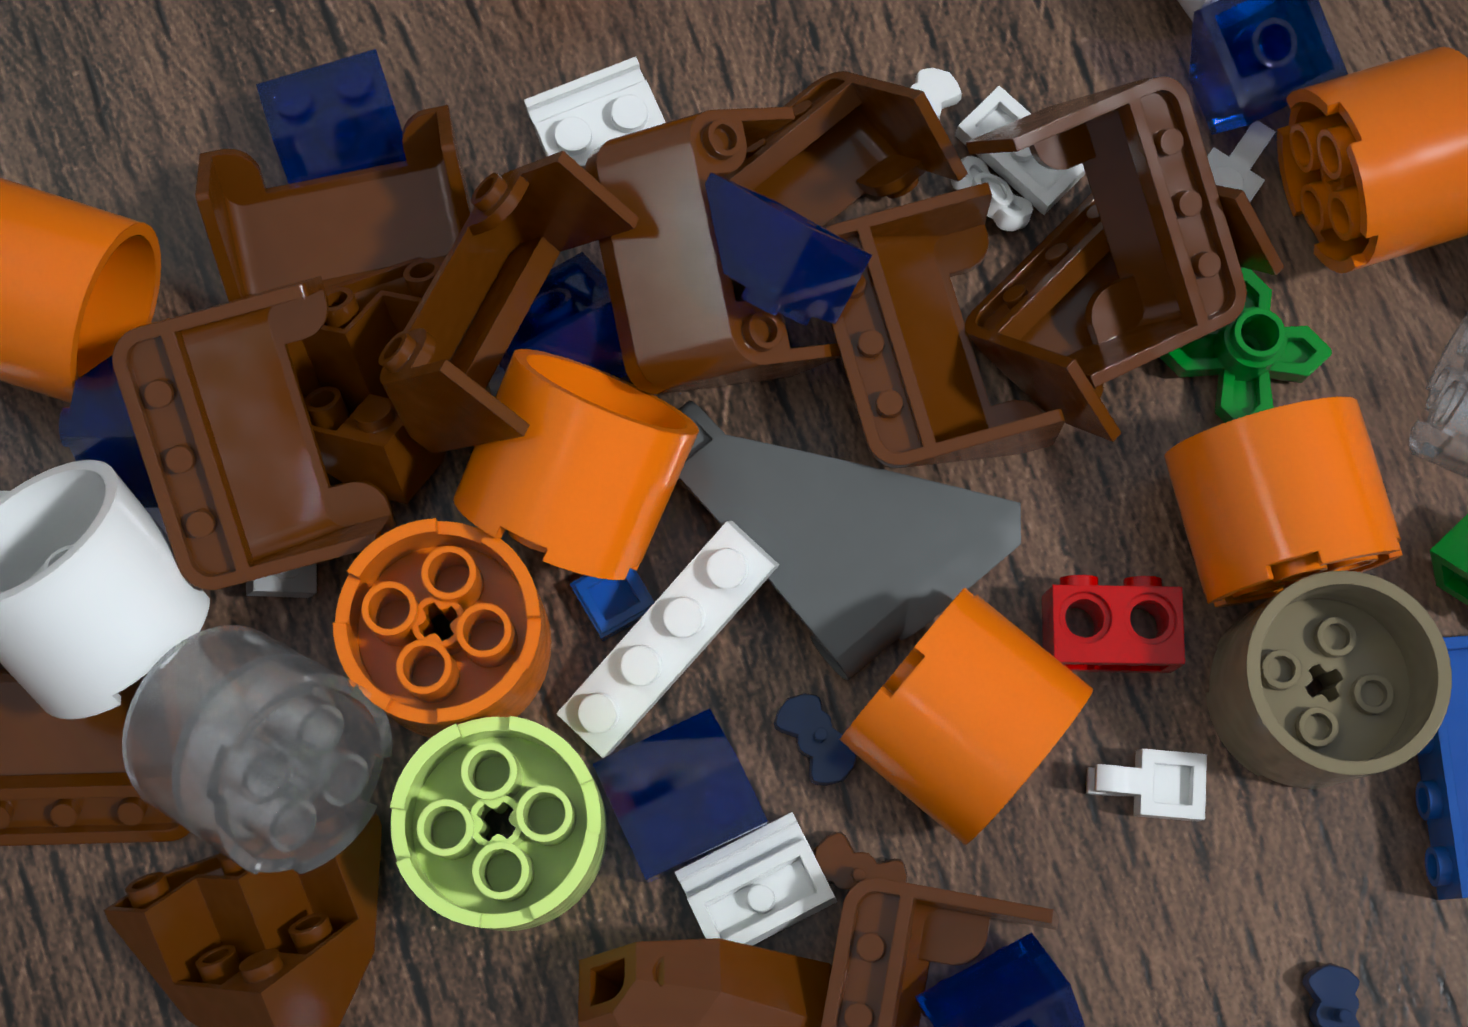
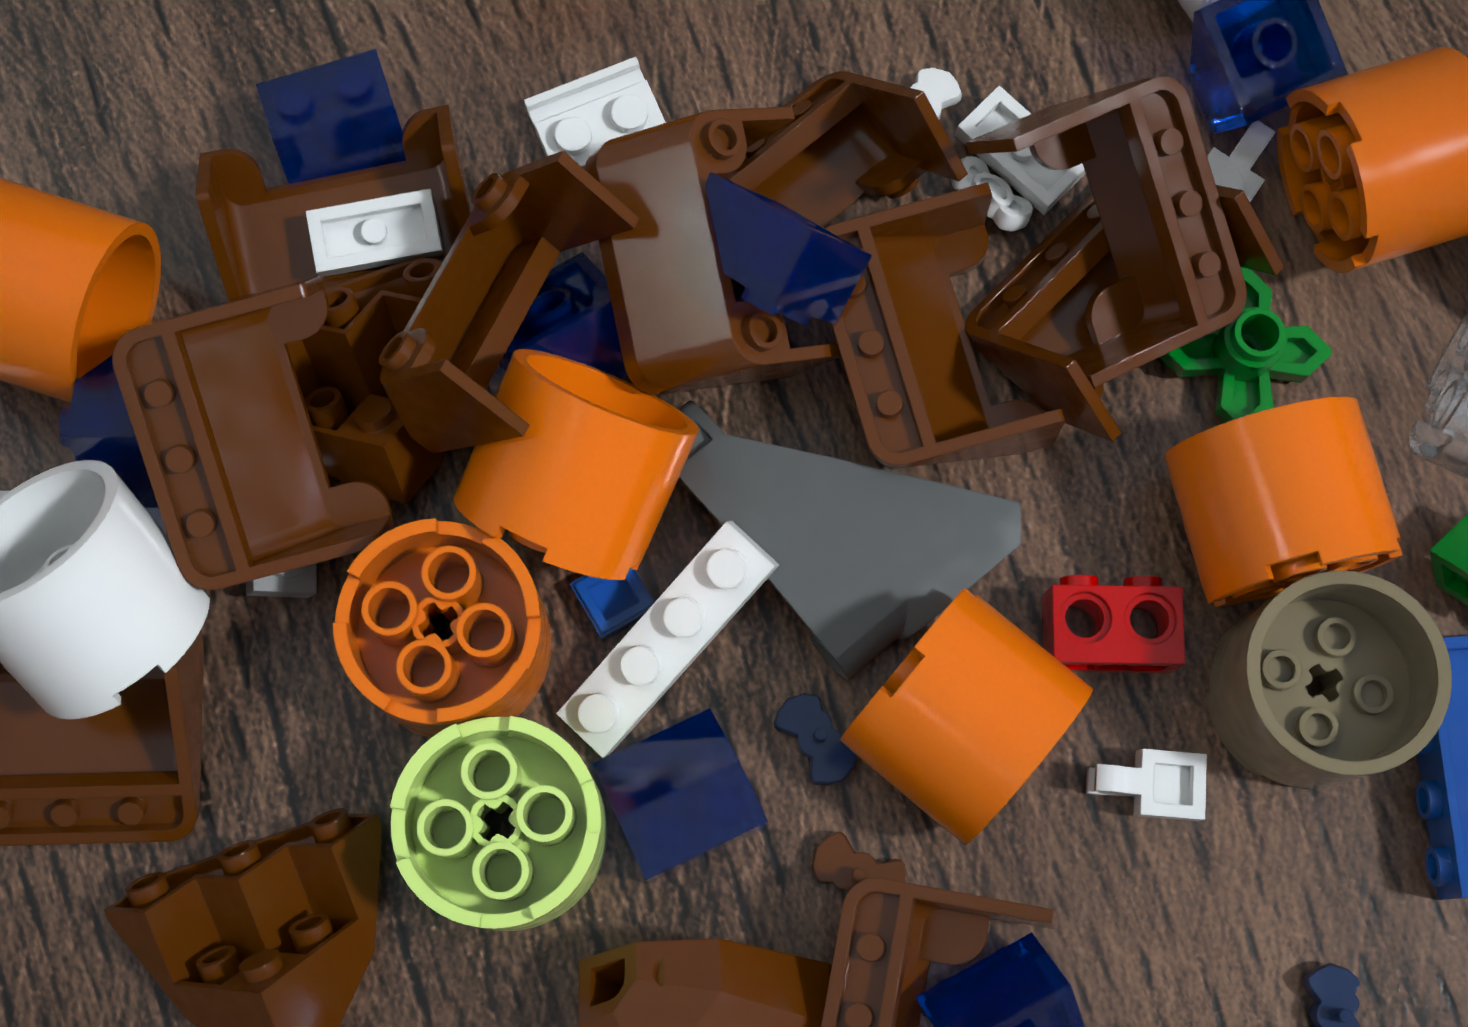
clear brick [122,625,393,875] -> none
white plate [675,812,838,946] -> none
none -> white plate [306,189,445,277]

